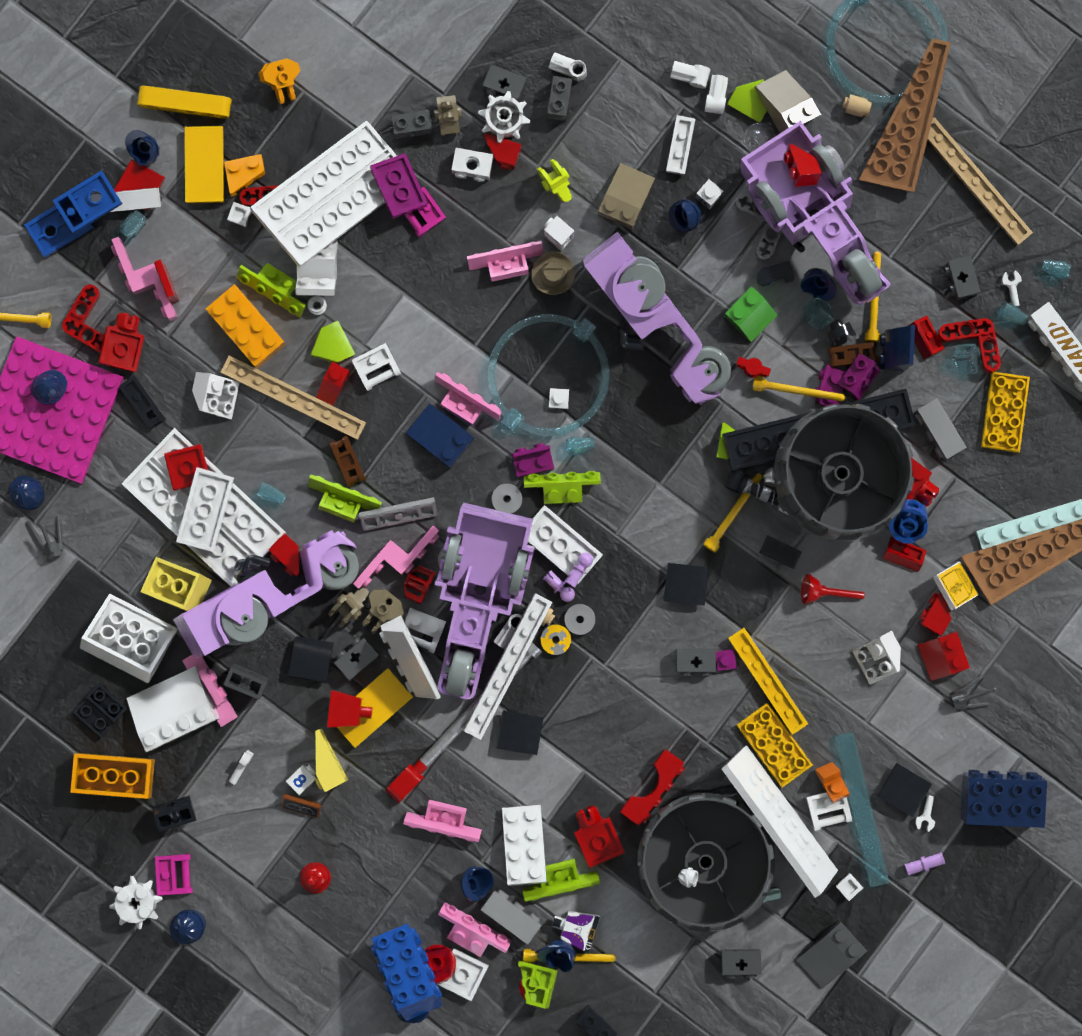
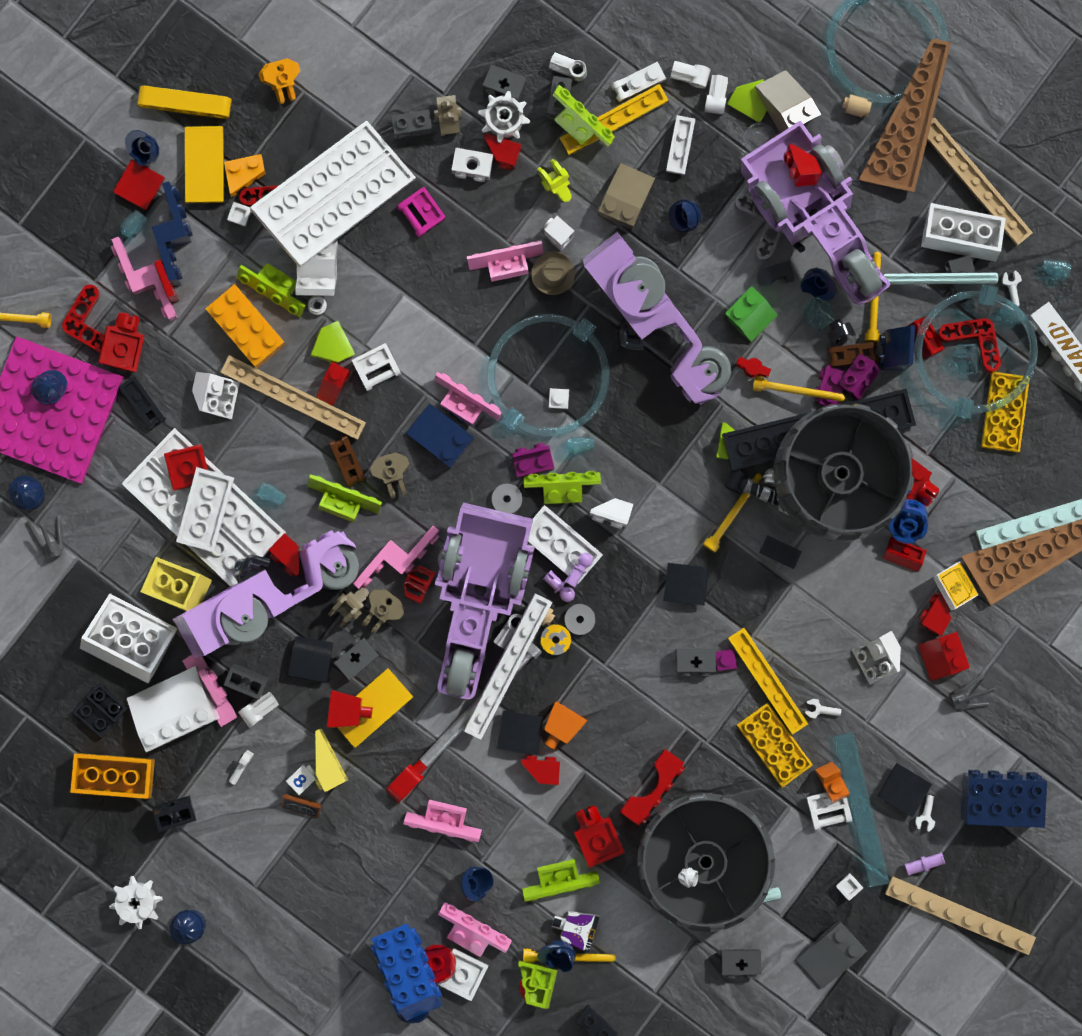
blue bracket [24,170,123,258] -> none
white tile [91,188,161,212] -> none
dark pink plate [155,854,193,896] -> none
red piece [300,862,331,893] -> none
light grey plate [359,497,438,531] -> none
magenta plate [370,153,428,219] -> none
white slope [379,615,441,699] -> none
white plate [405,608,446,654] -> none
light grey brick [481,890,542,944] -> none
white plate [502,805,547,886] -> none
white brick [695,179,723,210] -> none
white plate [722,745,838,898] -> none
red piece [801,574,865,604] -> none
light grey brick [915,398,967,461] -> none
none -> dark blue bracket [152,181,193,287]
none -> white piece [238,692,279,728]
none -> dark tan hinge [370,452,410,499]
none -> red slope [521,755,560,785]
none -> orange torso [544,701,587,749]
none -> lime bracket [552,85,615,147]
none -> yellow plate [560,84,669,155]
none -> white slope [590,498,633,529]
none -> white plate [610,62,666,102]
none -> white bar [804,699,841,718]
none -> light aqua axle [884,273,998,284]
none -> tan plate [885,876,1036,955]
none -> clear light blue piece [915,284,1038,419]
none -> white slope [921,203,1006,262]

